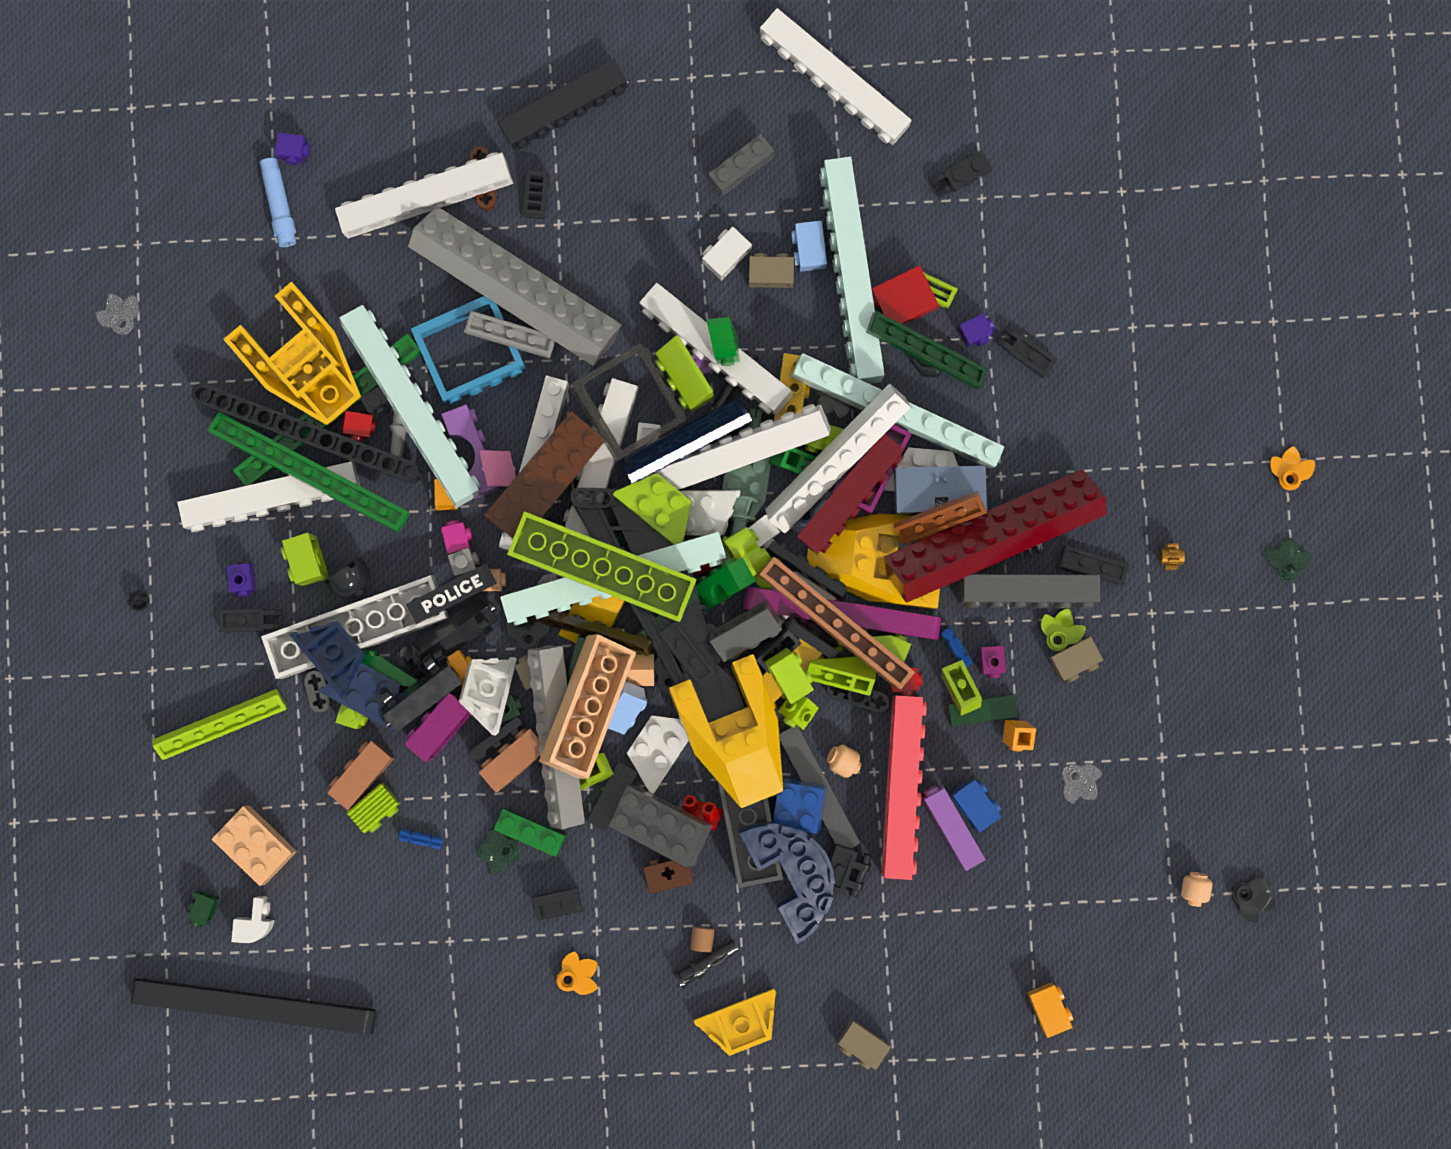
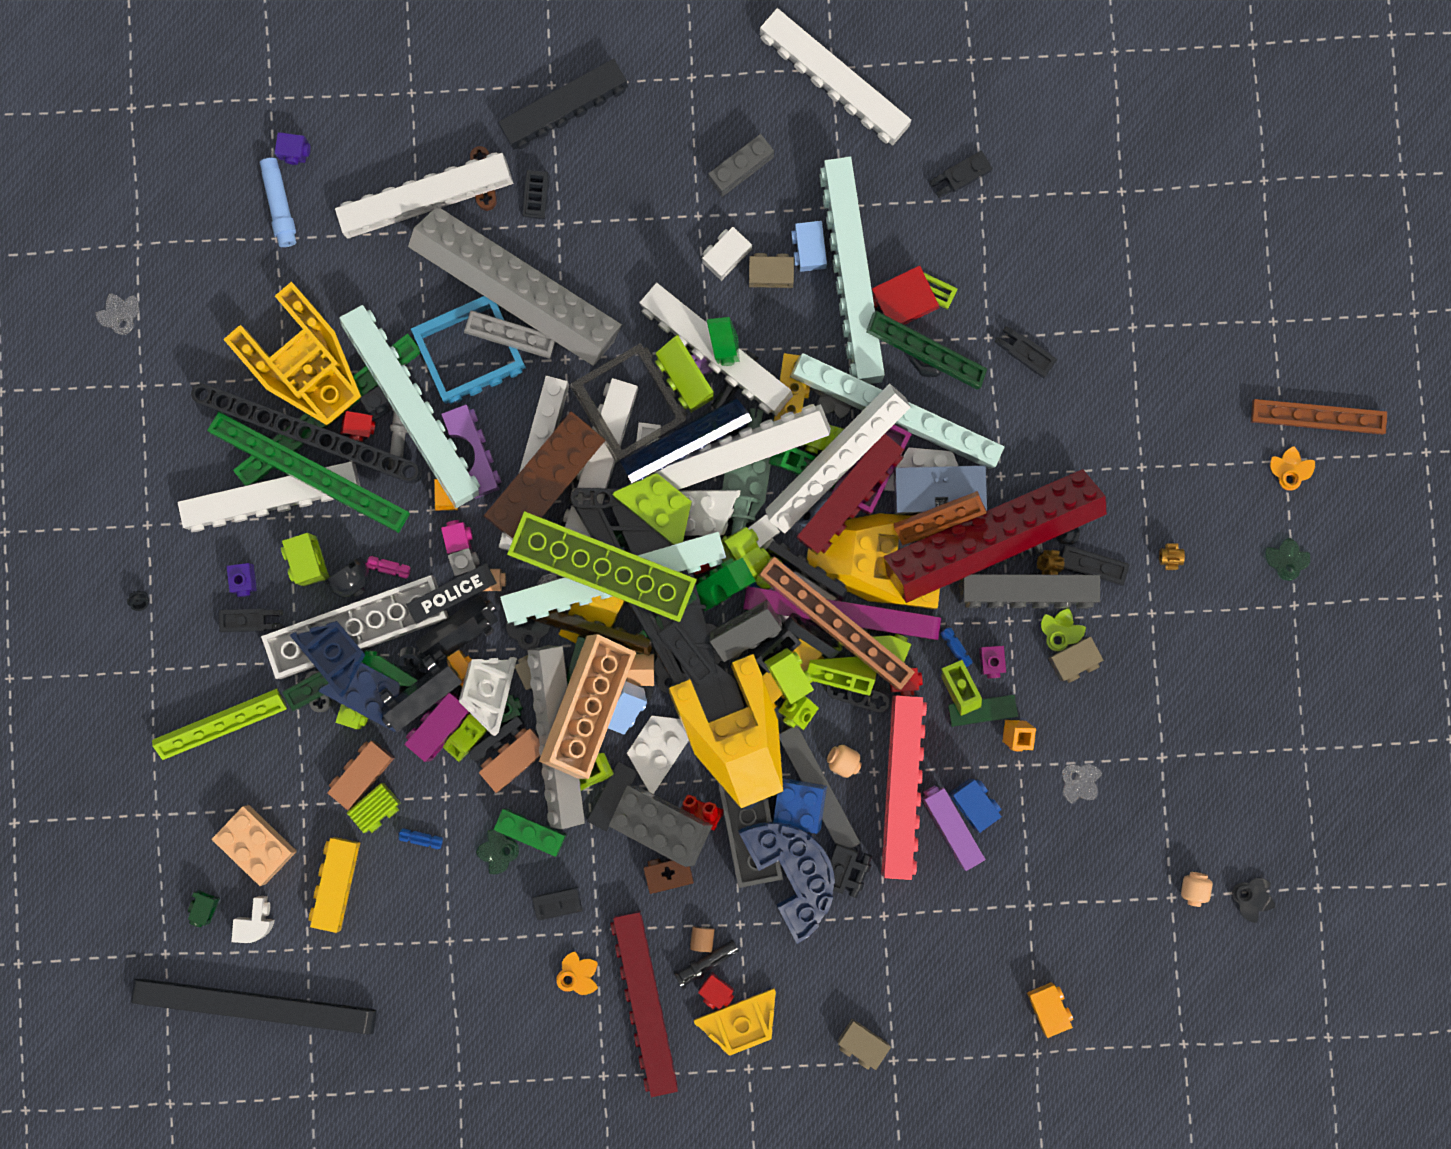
bright pink piece [480,450,516,487] -> none
dark purple brick [958,313,994,348] -> none
none -> dark green tile [282,672,328,711]
none -> yellow brick [309,837,360,933]
none -> dark pink axle [367,556,411,579]
none -> lime brick [443,713,487,762]
none -> dark red brick [610,910,678,1097]
none -> red brick [698,972,734,1009]
none -> pearl gold gear [1037,550,1064,575]
none -> black wheel [1056,527,1080,545]
none -> dark orange plate [1251,399,1387,435]

